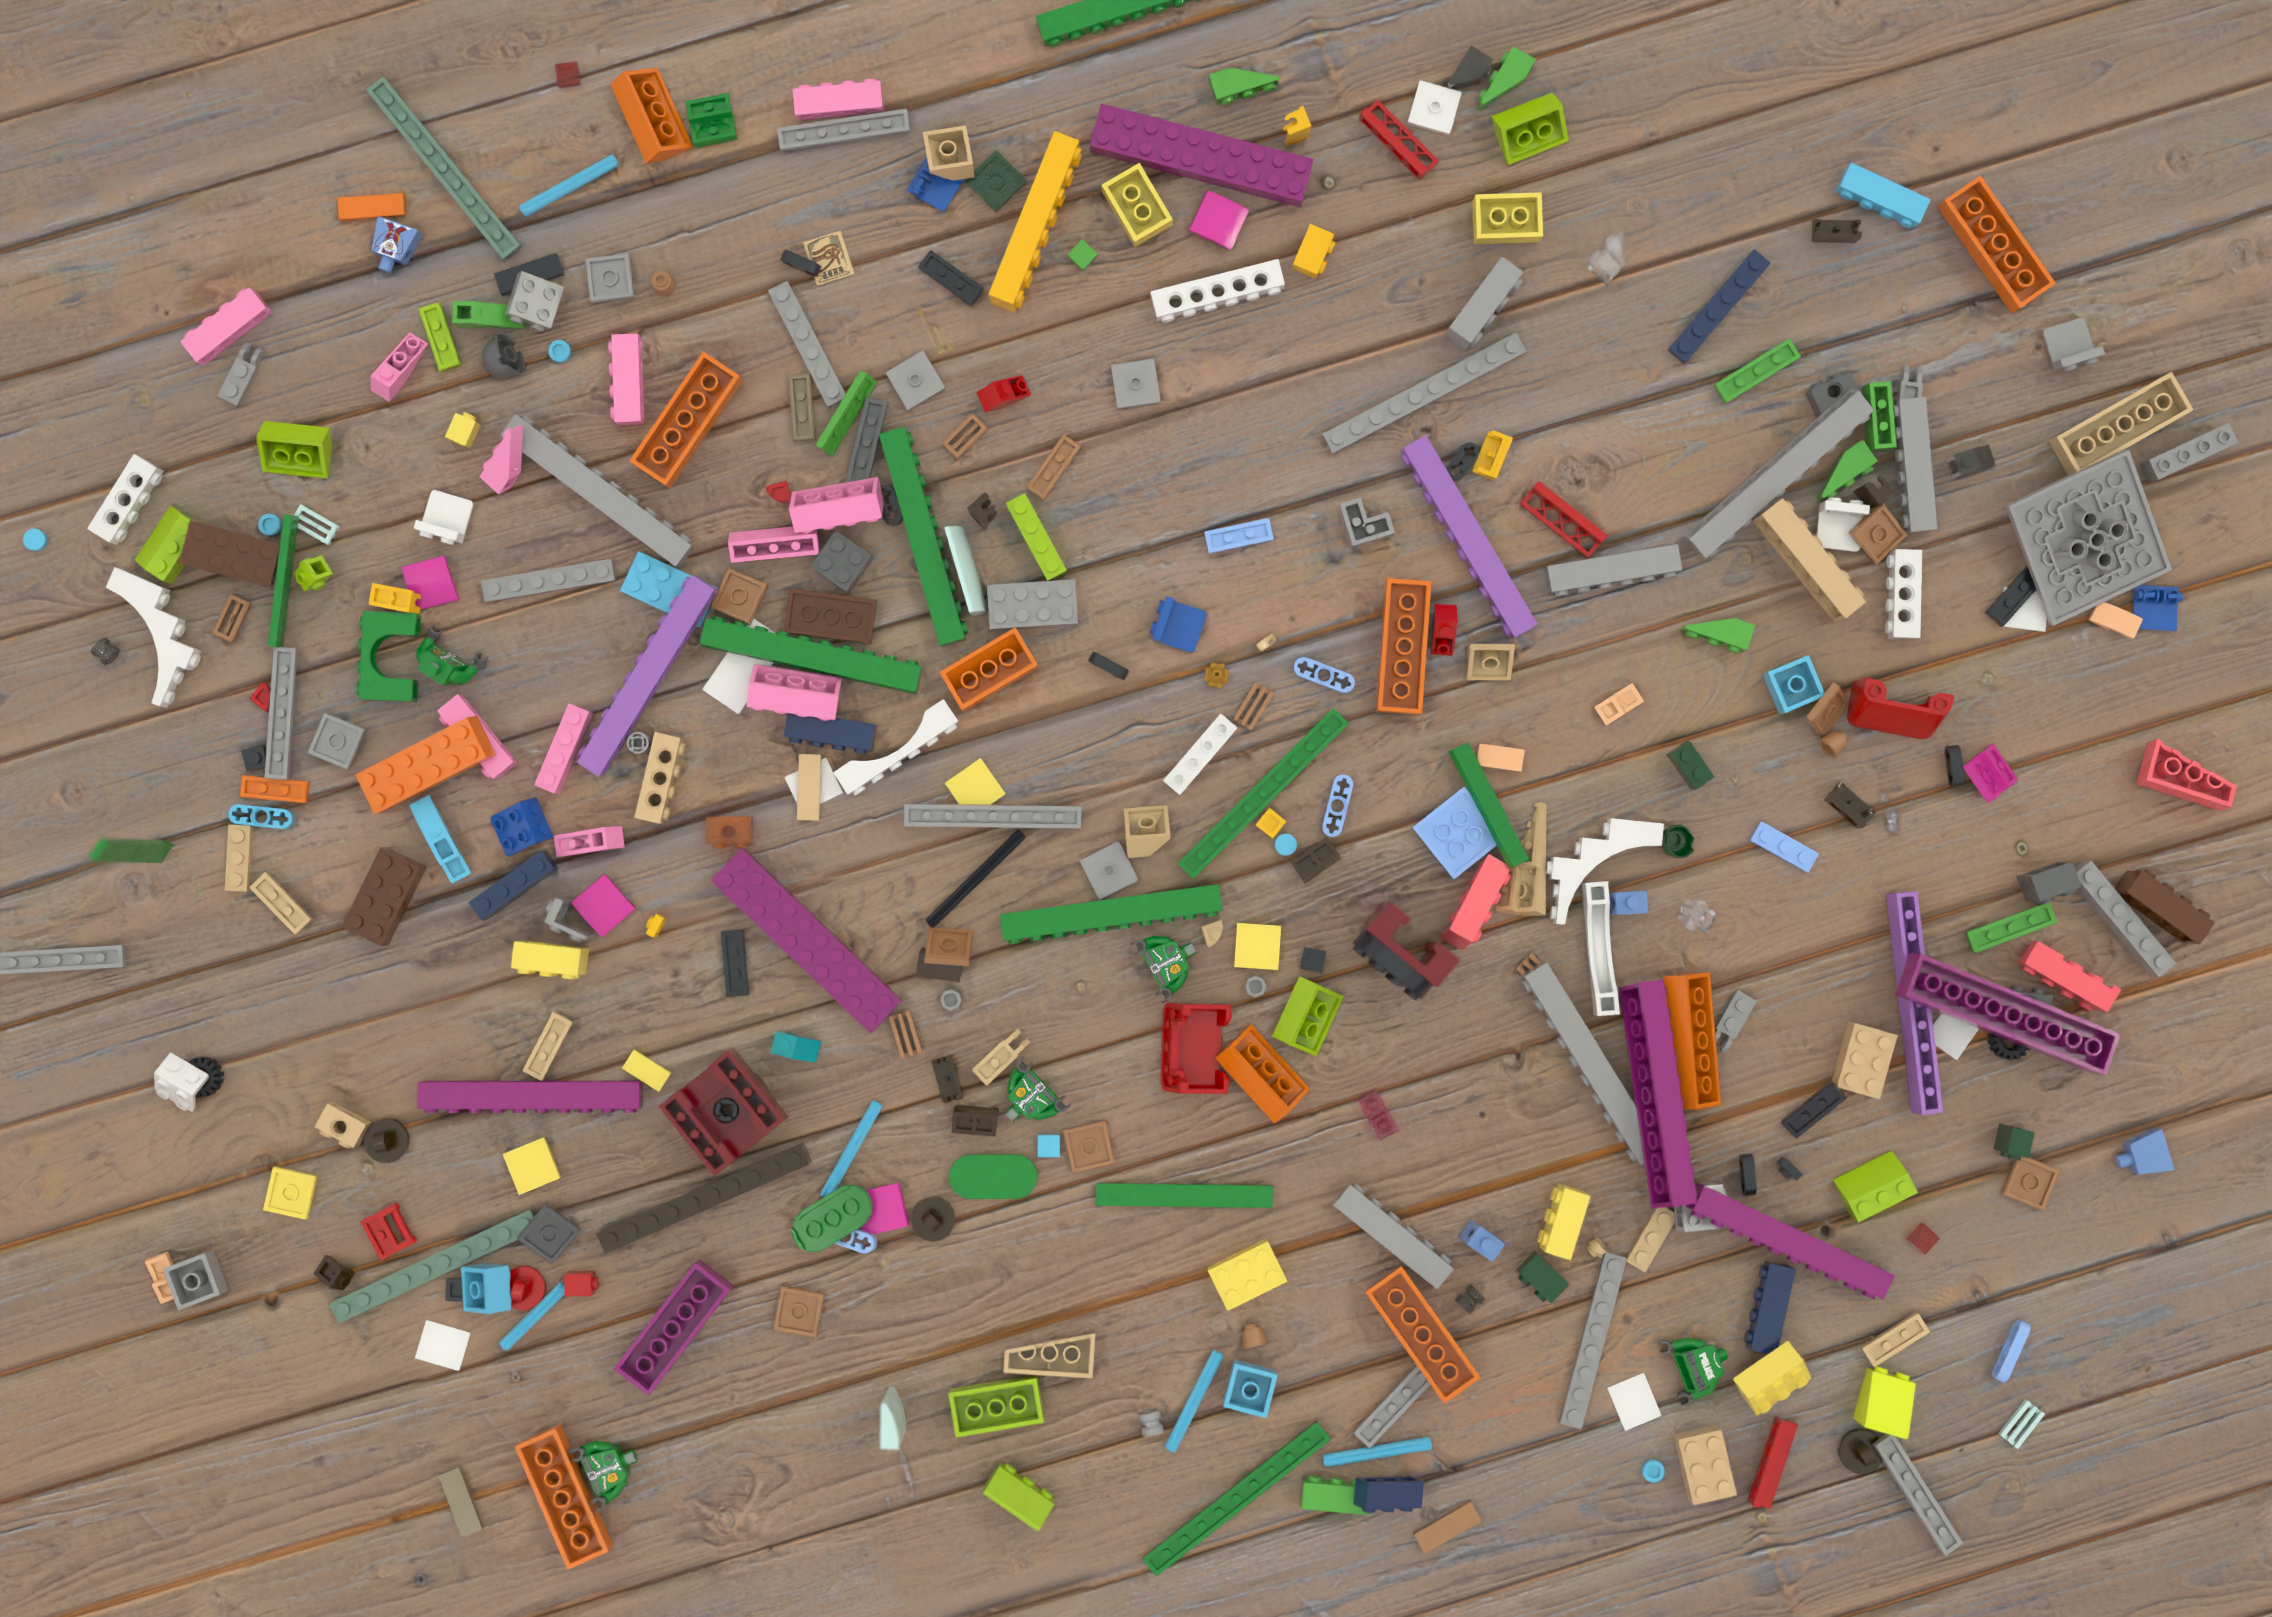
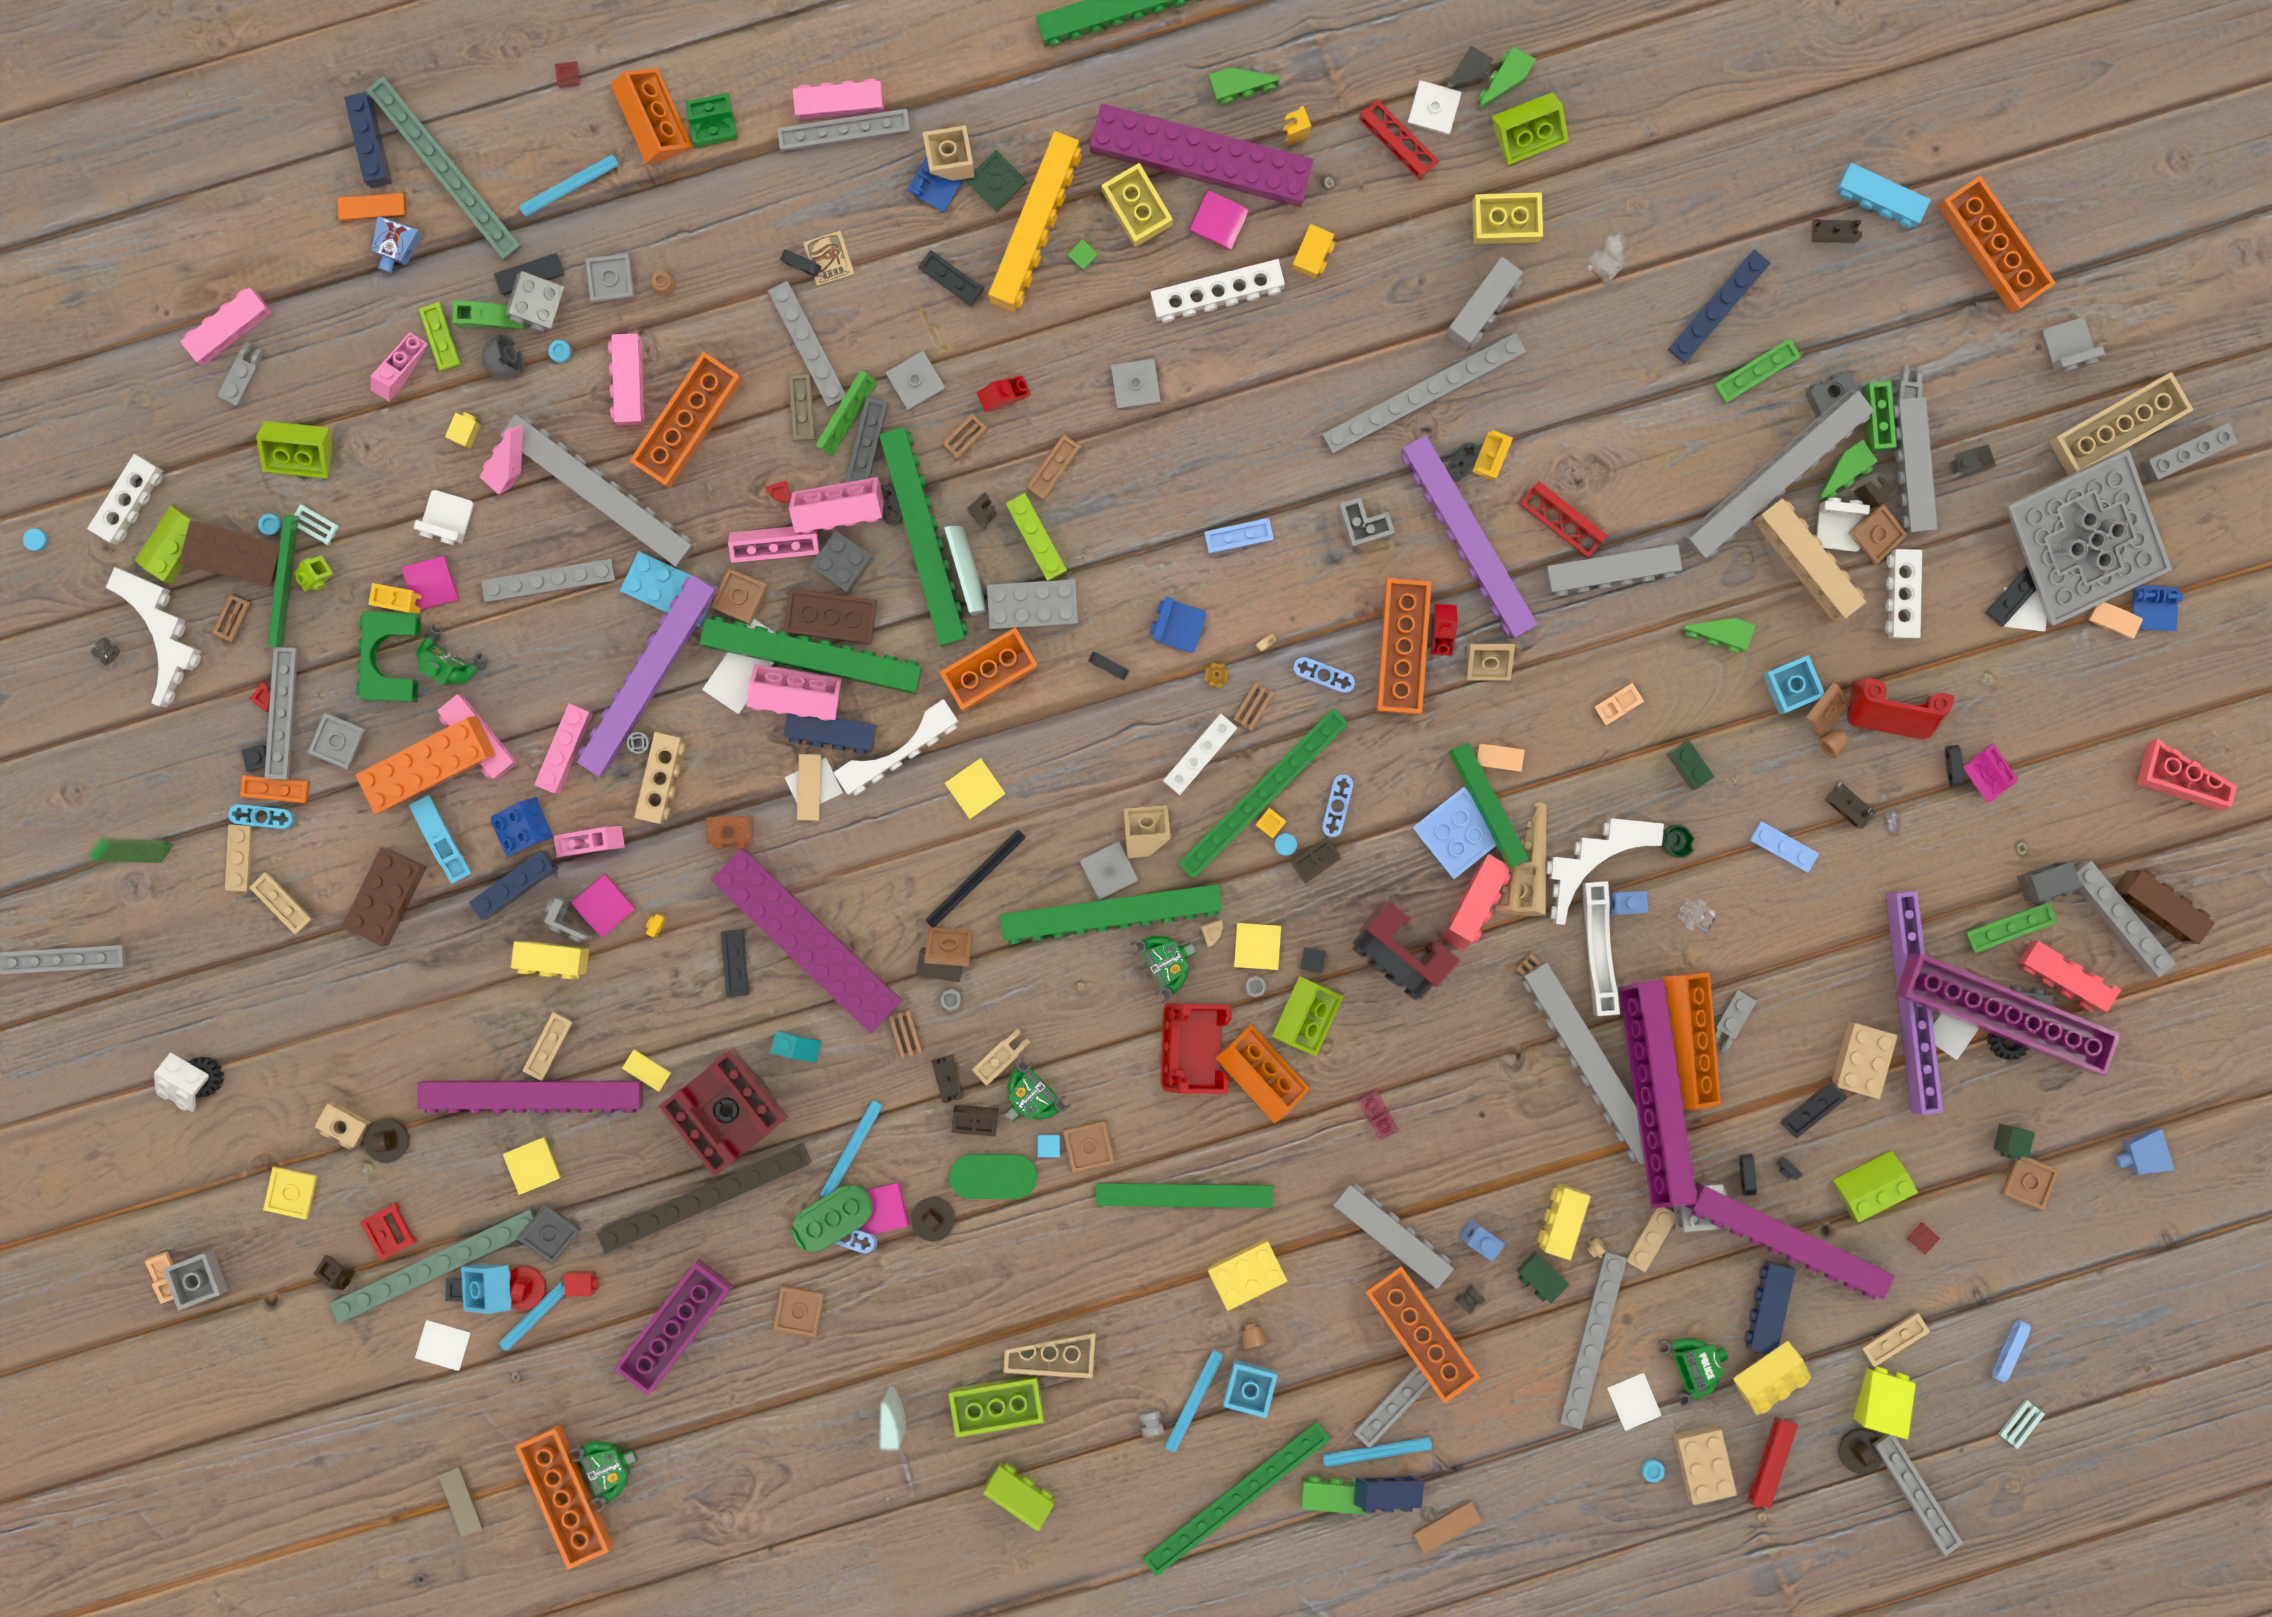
light grey plate [904,803,1081,828] -> none
none -> dark blue brick [344,92,392,188]

